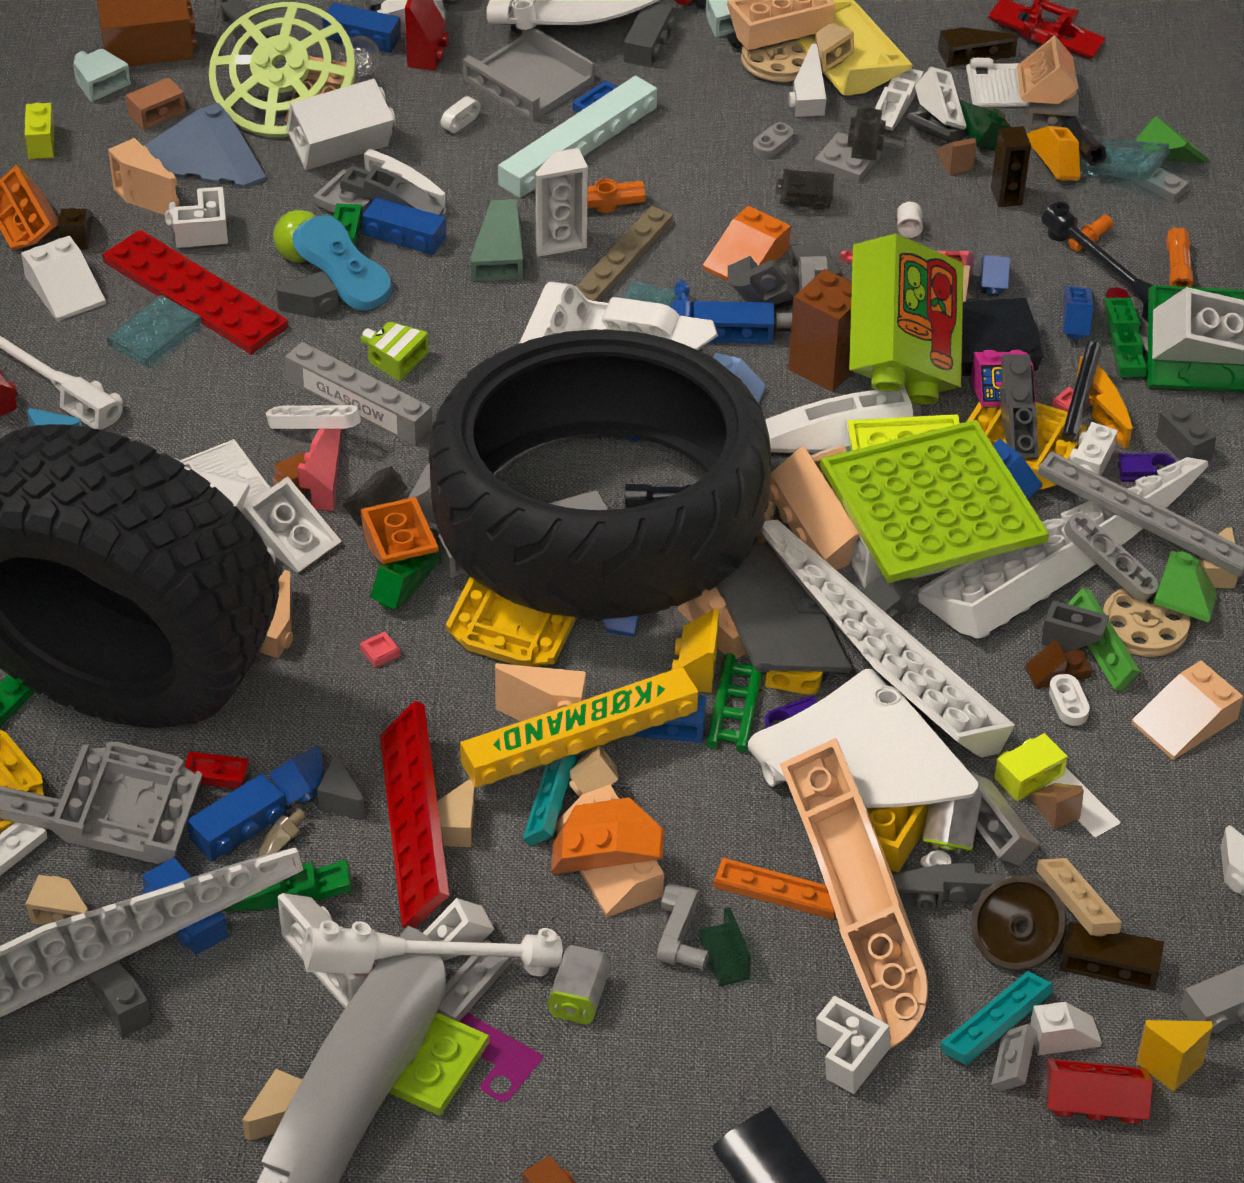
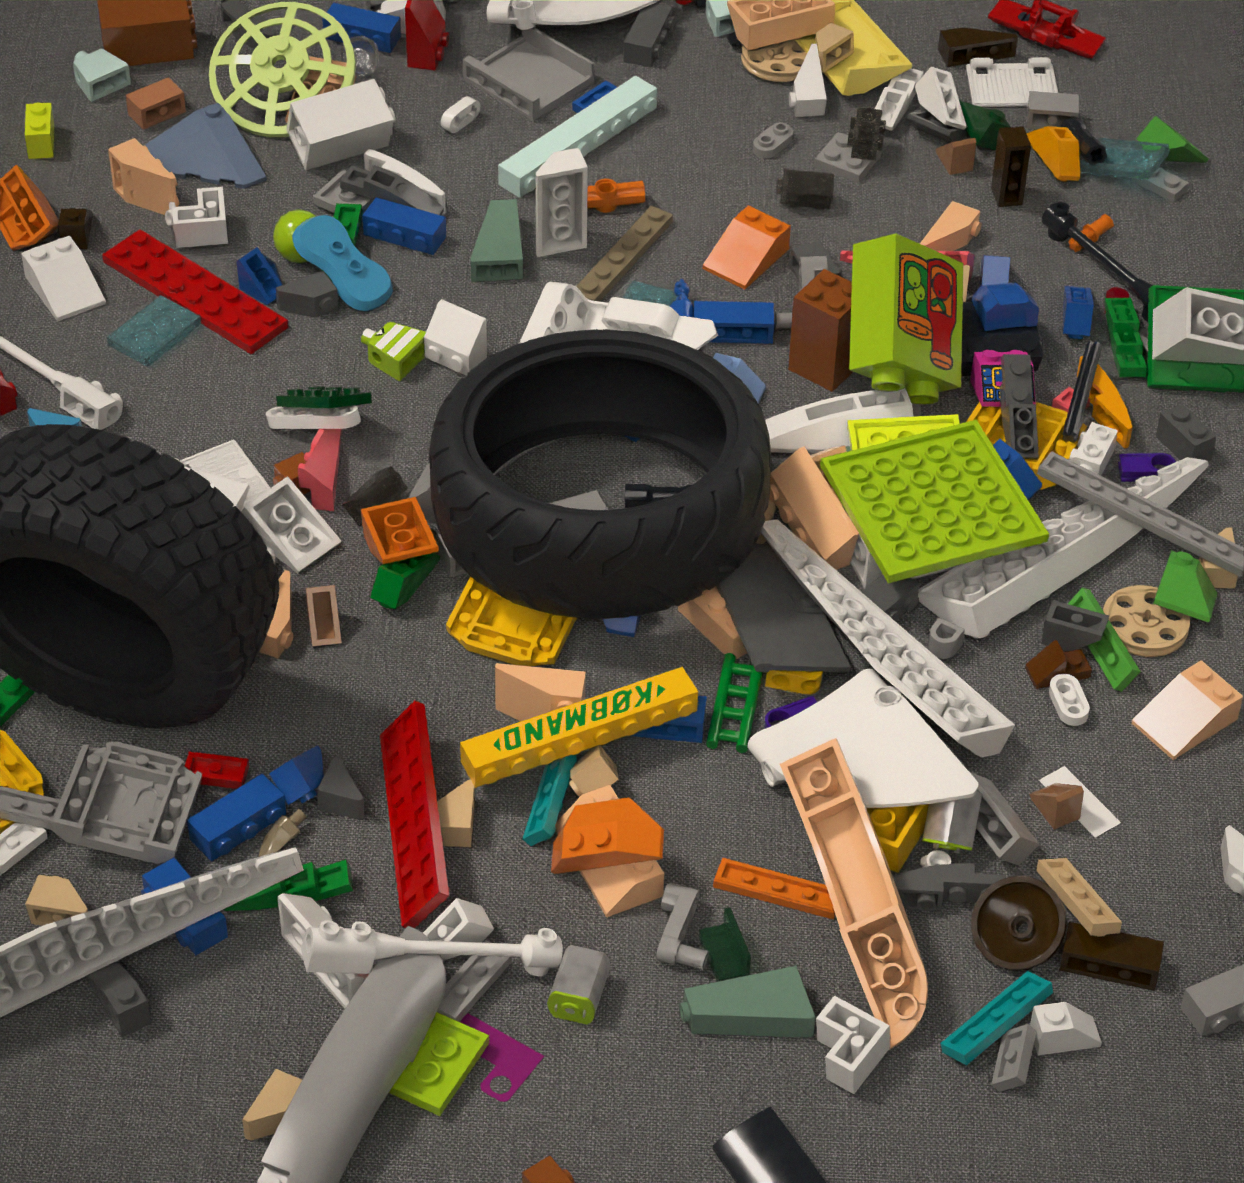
light grey brick [285,342,432,446] -> none
coral tile [360,631,401,668] -> none
yellow slope [672,609,719,693] -> none
dark grey brick [728,256,800,307] -> none
white wheel [897,202,923,238] -> none
neon yellow brick [994,733,1068,801] -> none
light nougat slope [1017,35,1079,104] -> none
red slope [1046,1058,1153,1124] -> none
light grey beam [1064,513,1158,601] -> none
yellow slope [1137,1020,1213,1092] -> none
orange axle [1166,227,1194,287] -> none
none -> blue slope [237,247,283,305]
none -> dark green plate [276,386,372,408]
none -> medium nougat slope [305,585,342,647]
none -> white slope [424,299,487,376]
none -> sand green slope [679,966,815,1038]
none -> light nougat slope [920,201,982,251]
none -> light grey plate [928,617,965,659]
none -> blue slope [972,283,1039,331]

